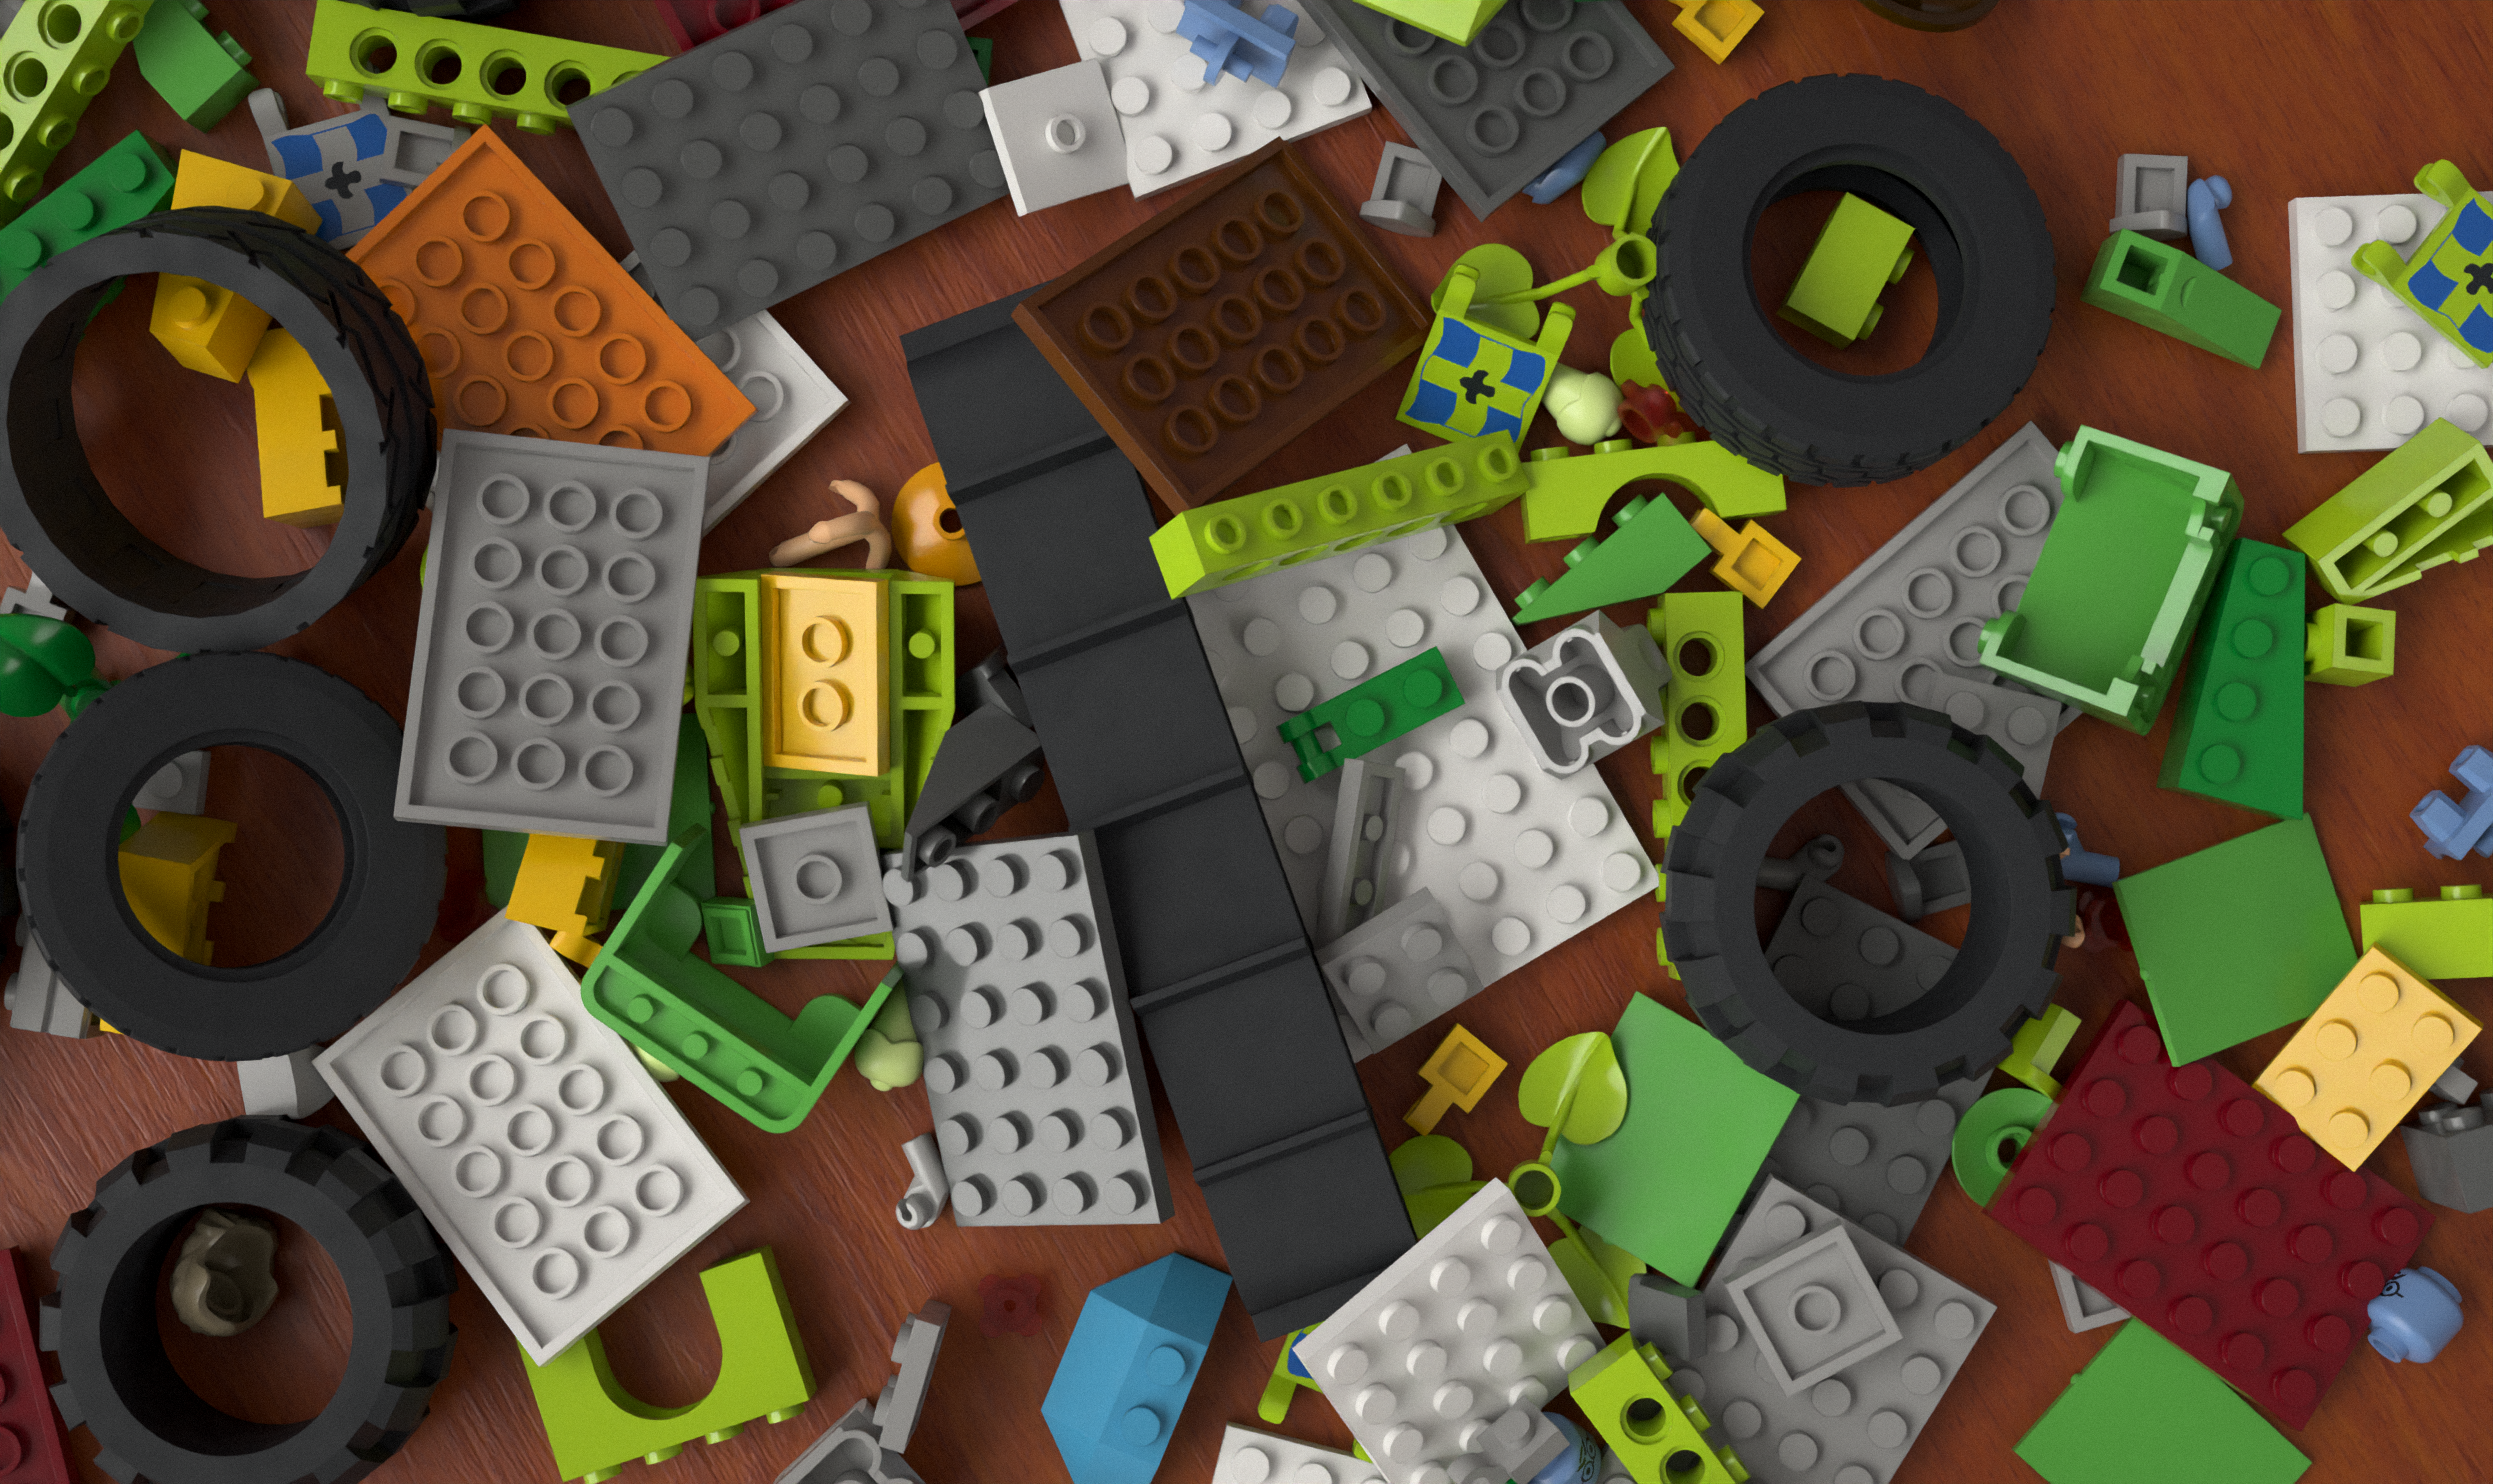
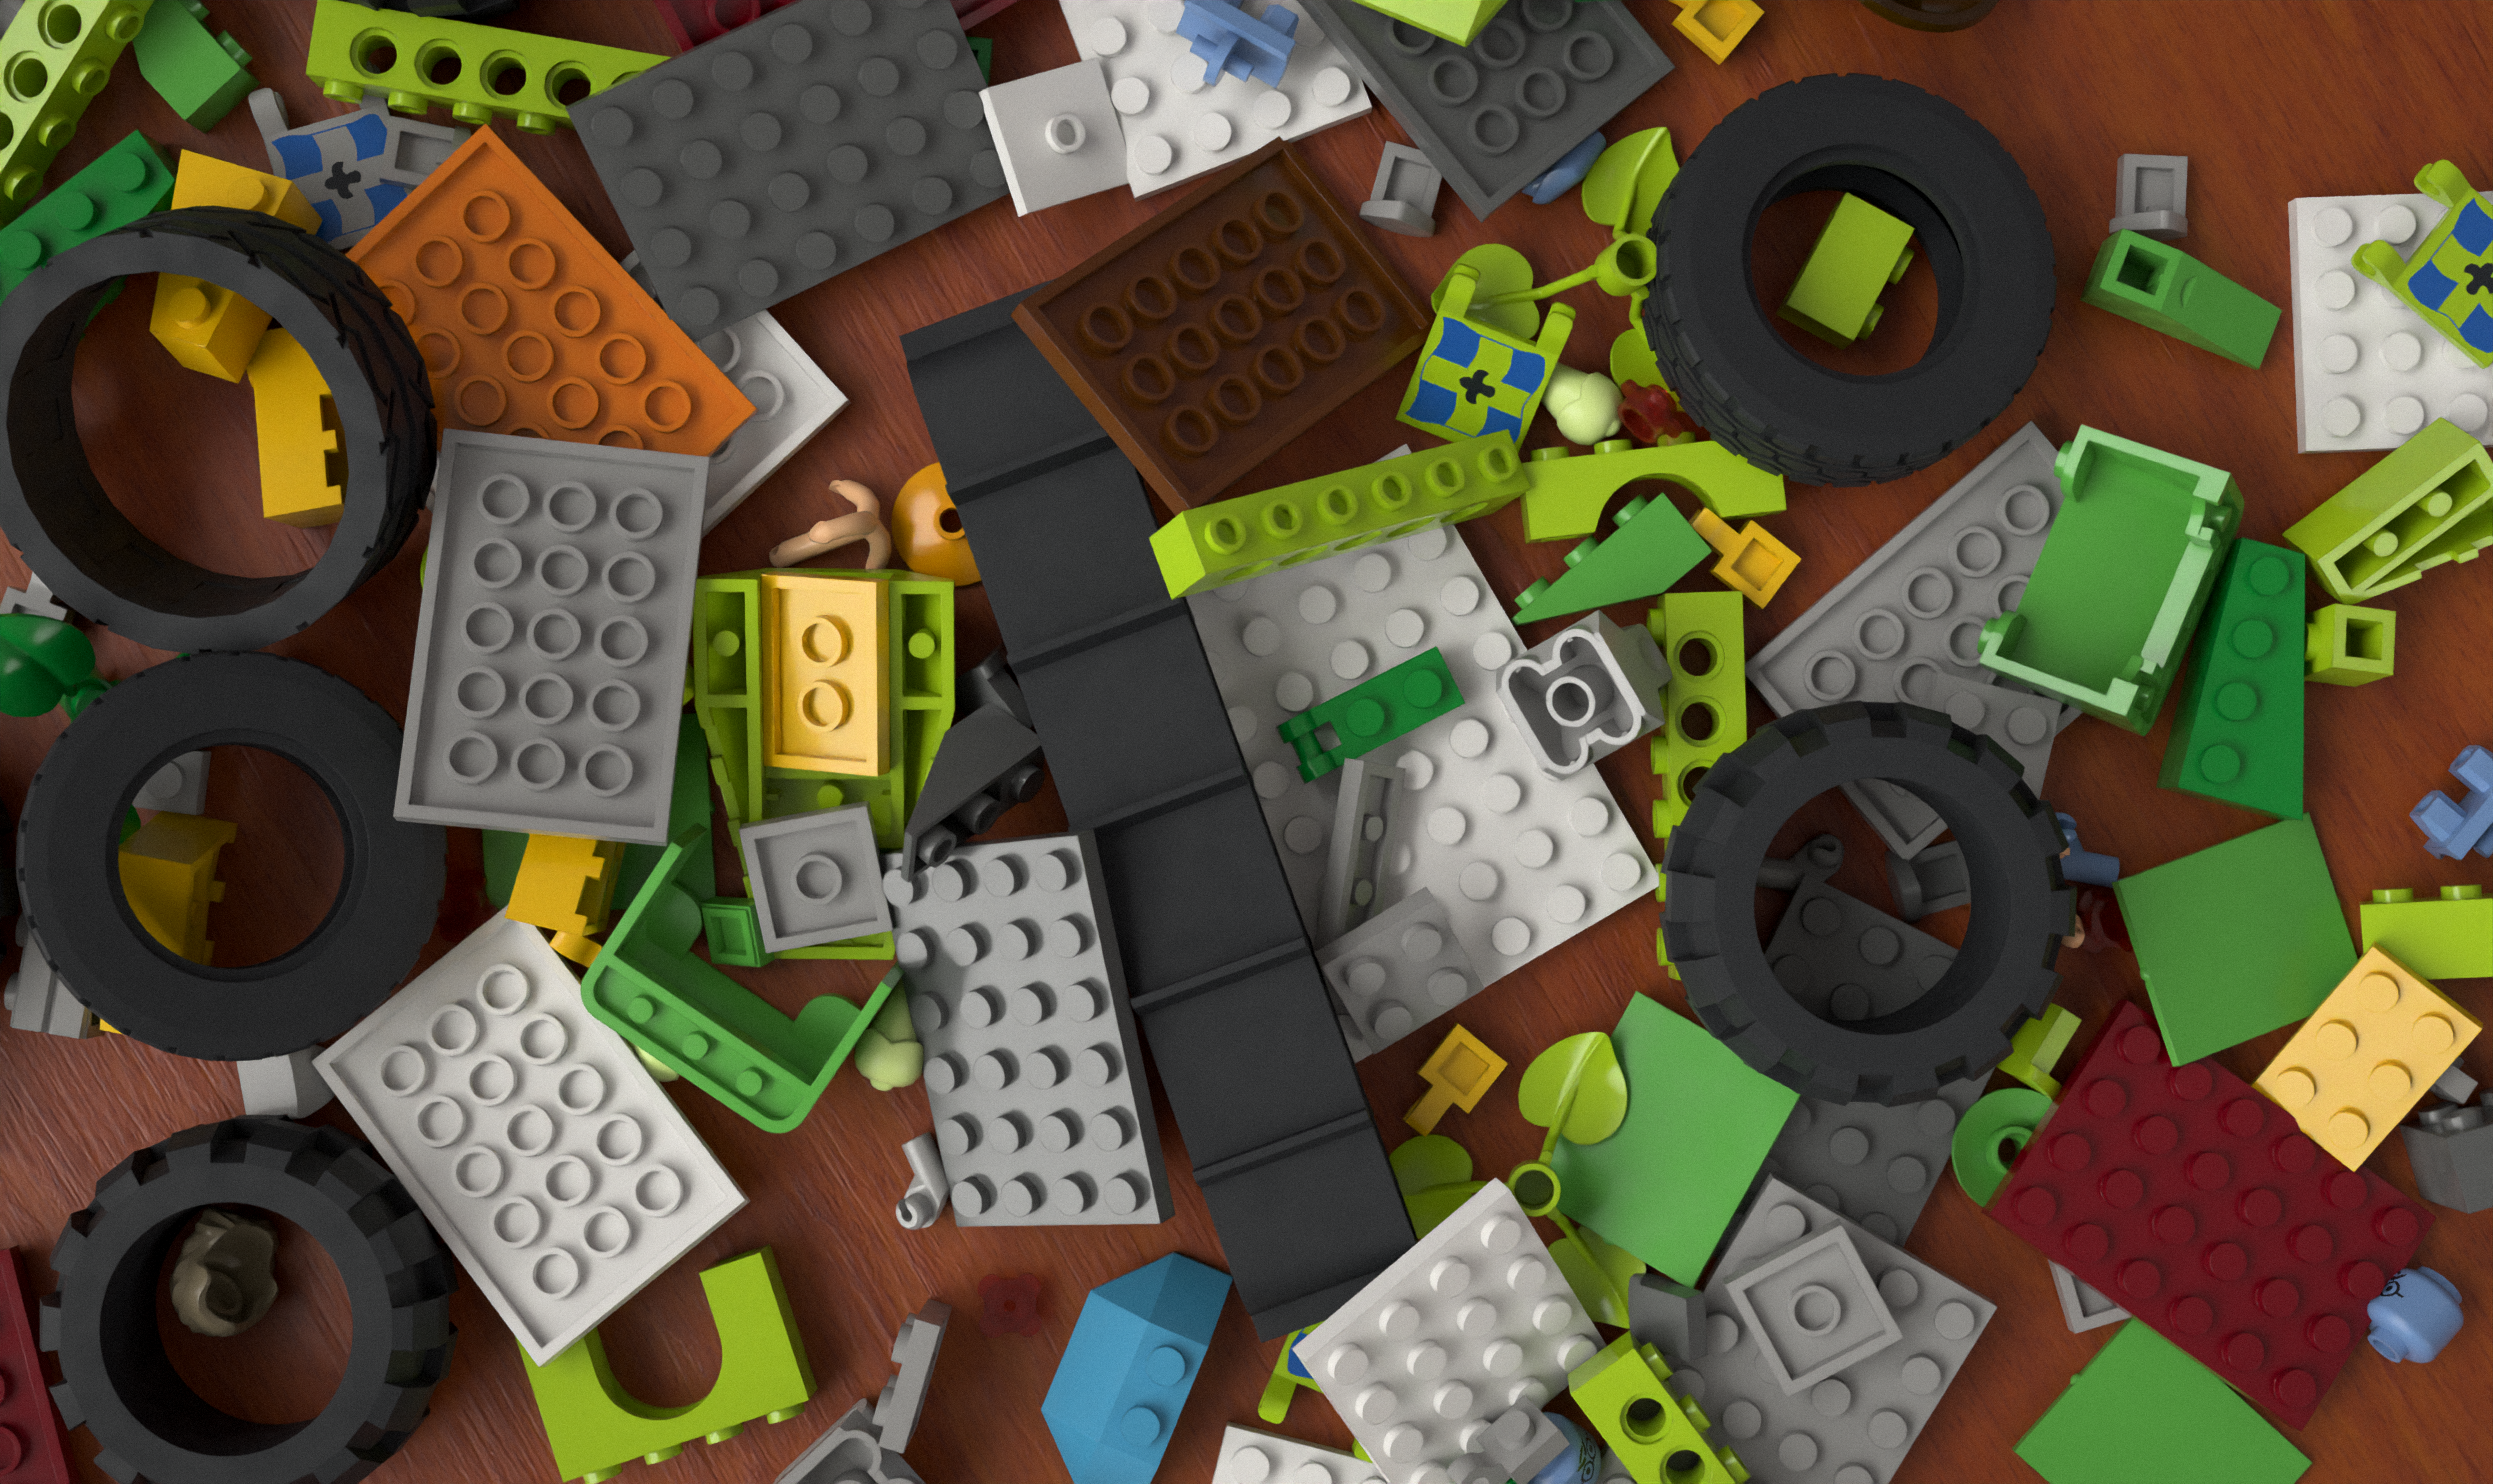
medium blue arm [2186,175,2233,271] -> none

